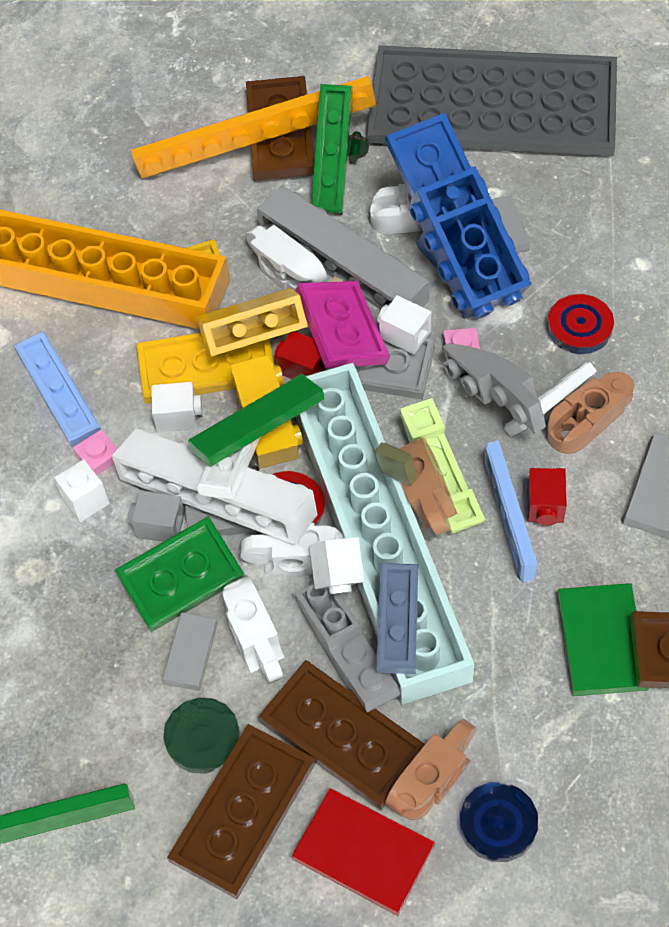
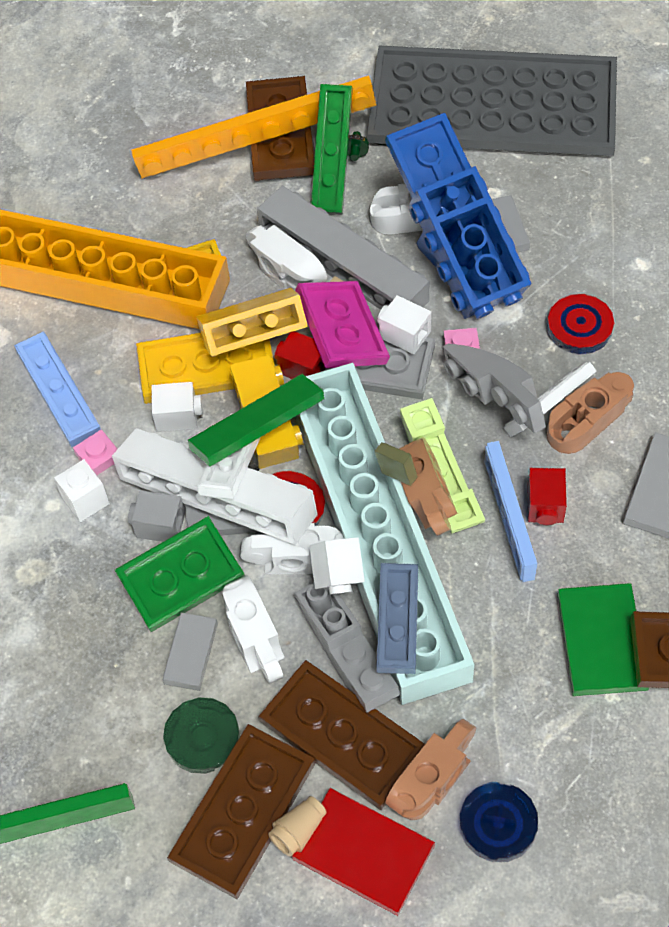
none -> tan cone [268,796,327,857]

